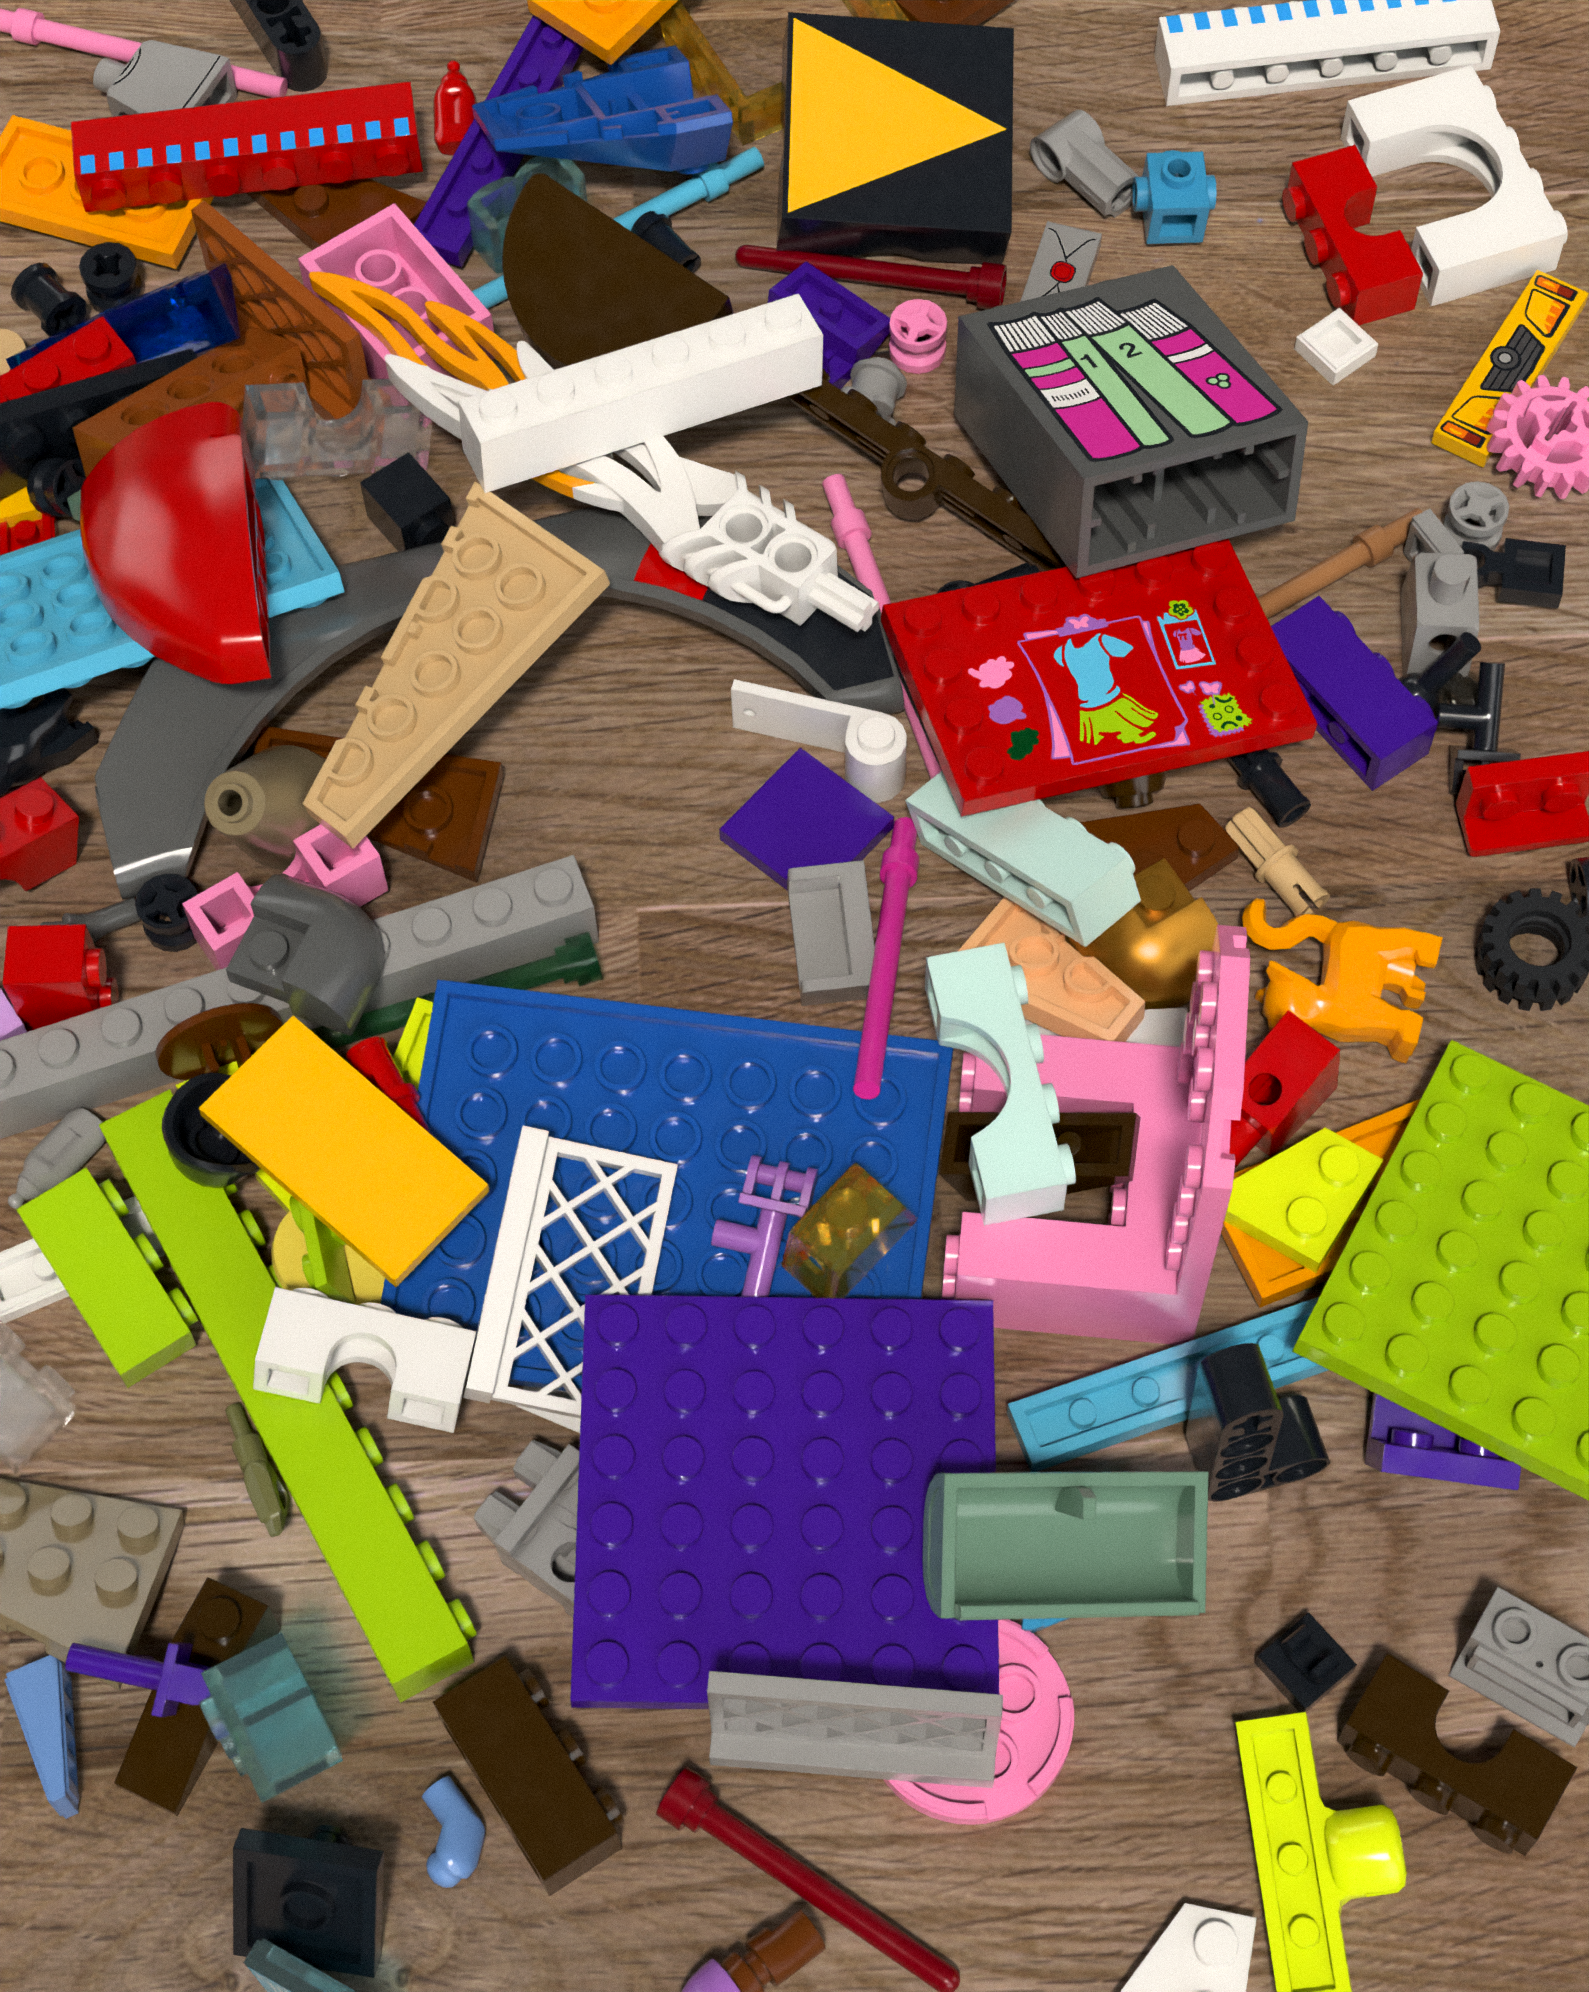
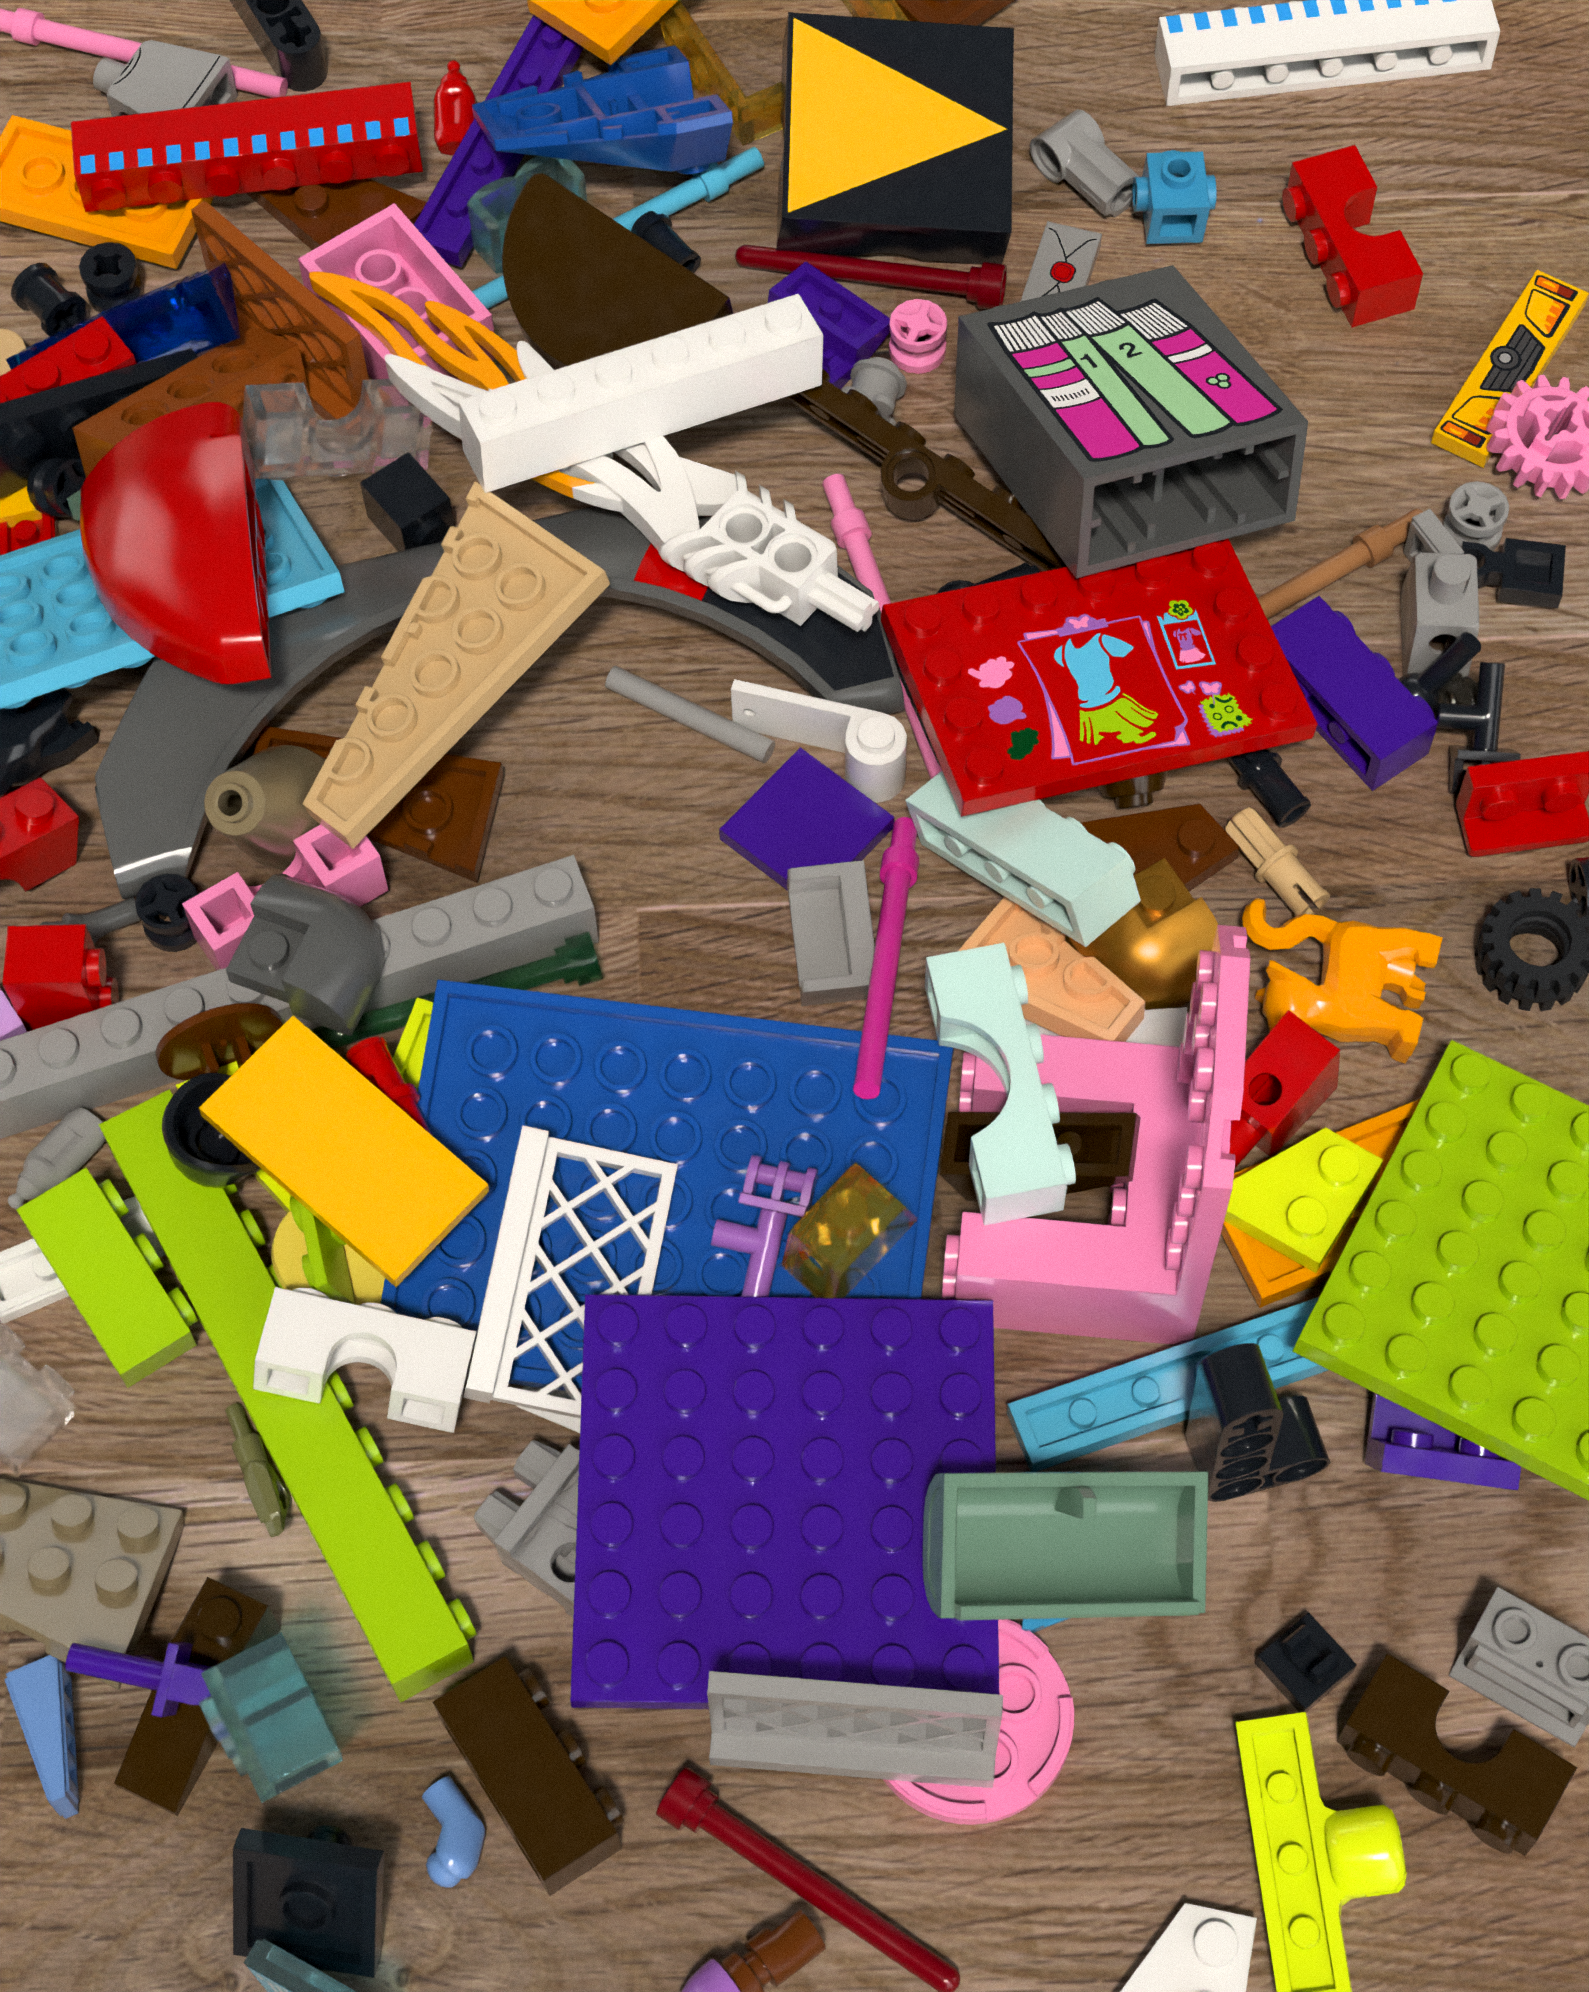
white tile [1294,308,1378,385] -> none
white arch [1341,65,1568,306] -> none
none -> light grey bar [605,666,775,763]

